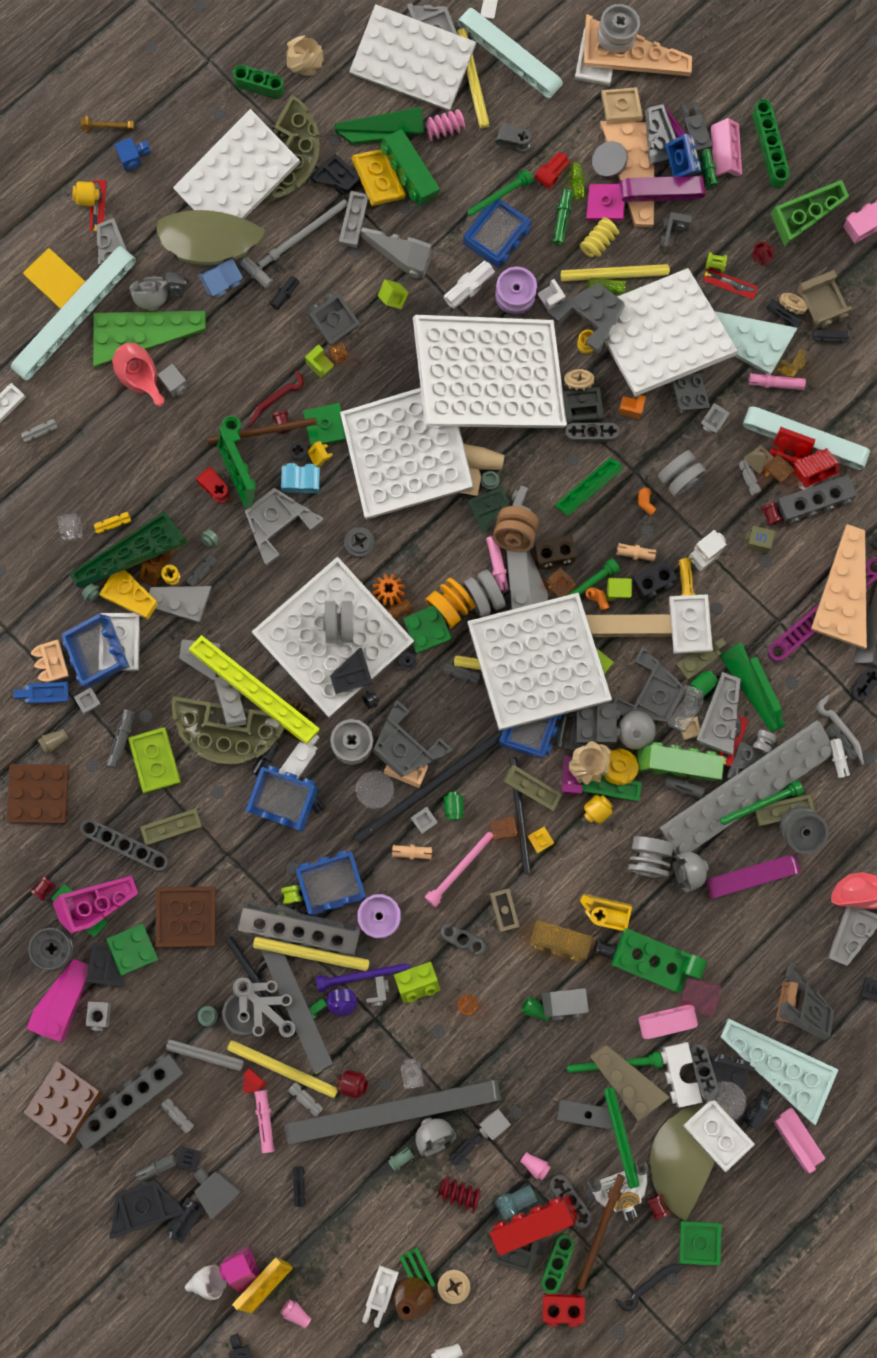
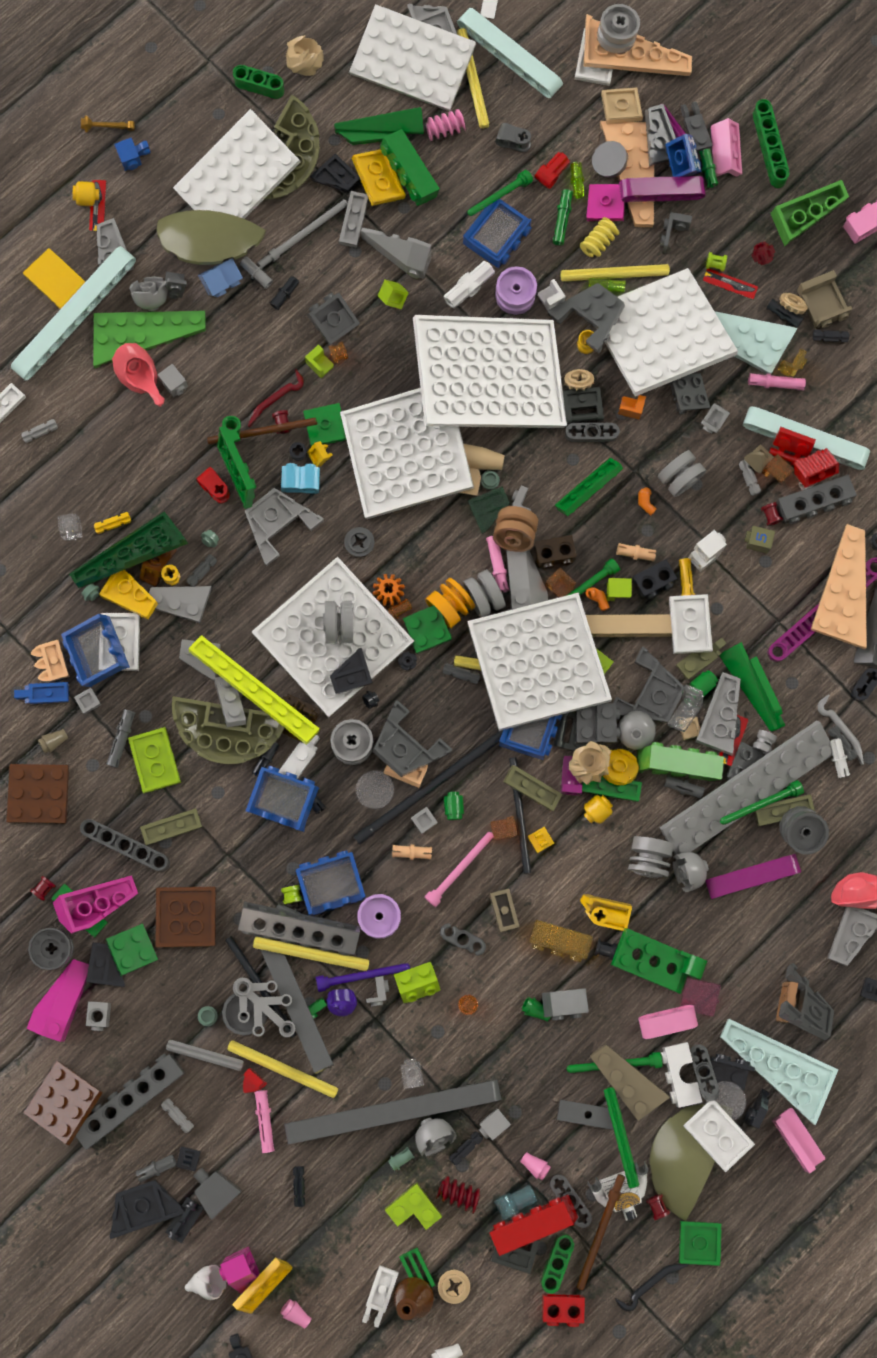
light grey axle [288,1082,323,1116] -> none
dark red head [337,1070,368,1099] -> none
none -> lime brick [385,1182,442,1230]

